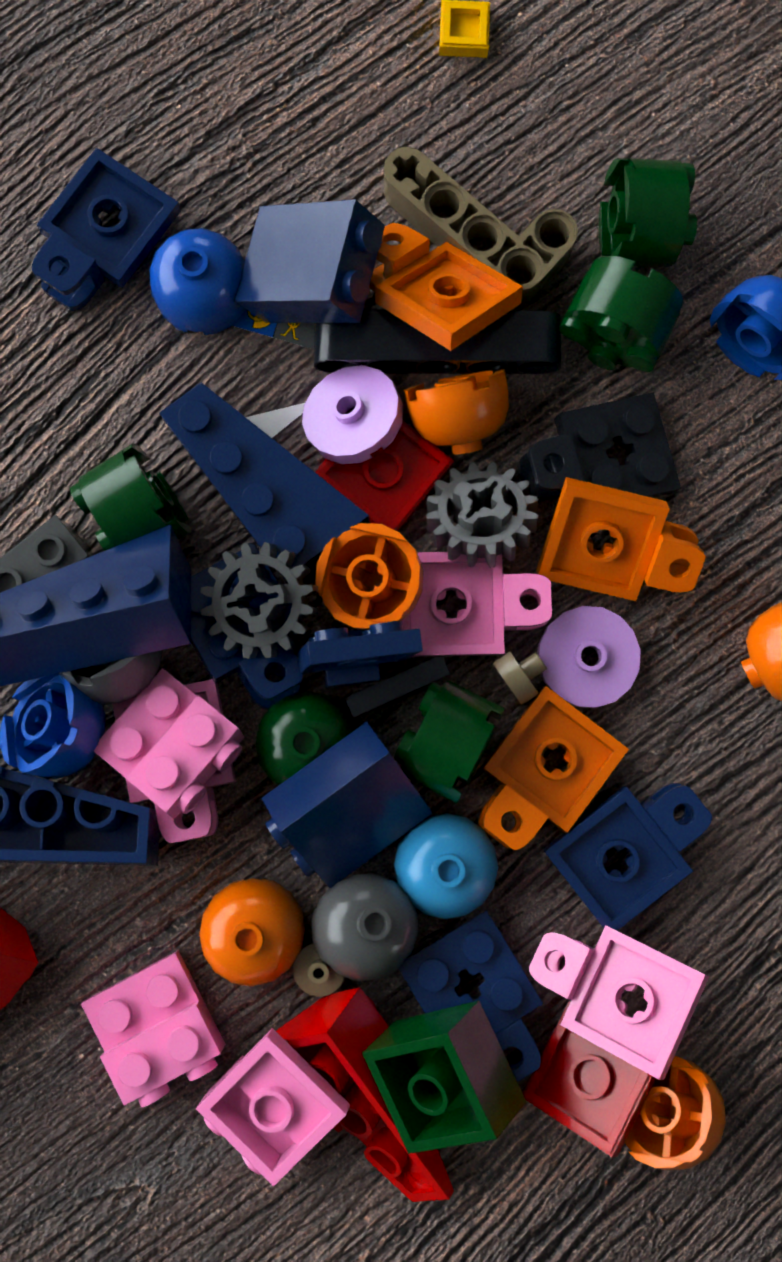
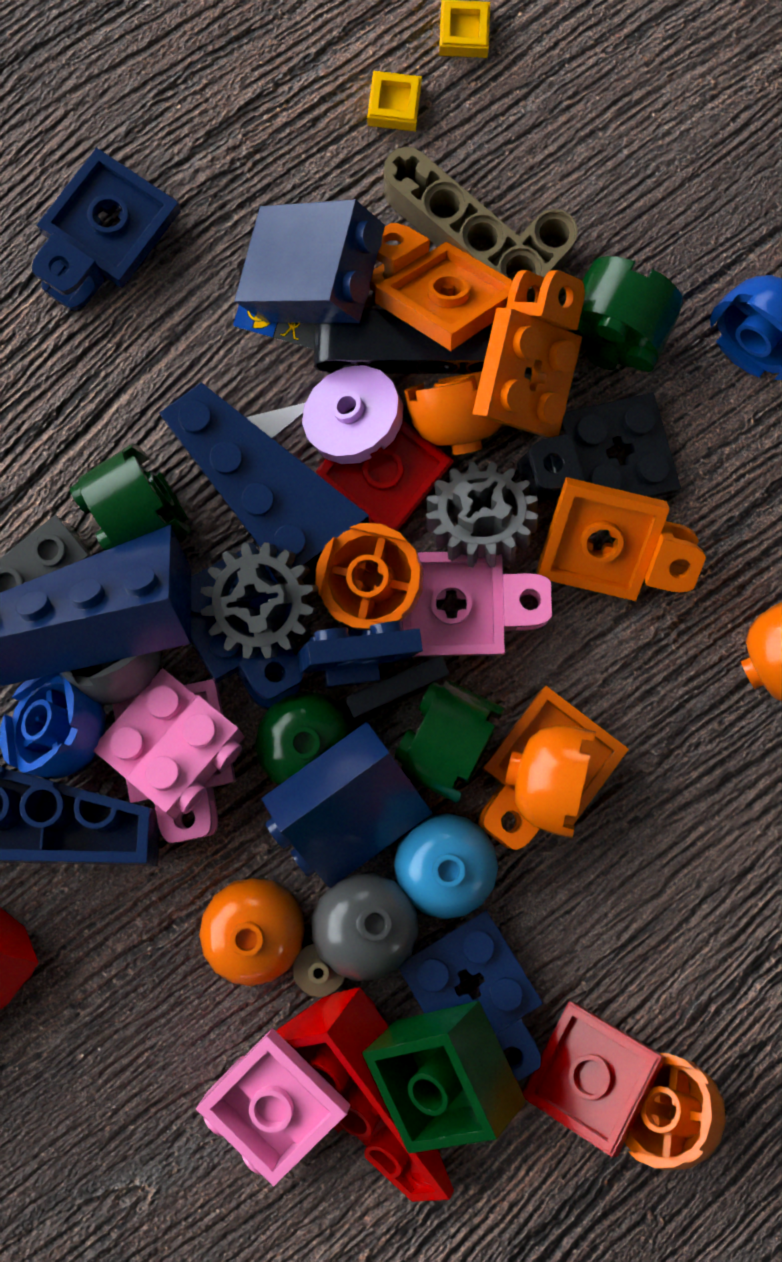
bright pink plate [81,950,226,1107] -> none
blue cylinder [149,228,246,335] -> none
dark tan tile [493,651,547,705] -> none
bright pink plate [529,925,709,1080] -> none
lavender plate [537,606,641,708] -> none
dark blue plate [543,783,712,931] -> none
dark green brick [598,158,697,267] -> none
none -> yellow tile [367,71,422,132]
none -> orange plate [472,270,585,438]
none -> orange cylinder [505,725,596,838]

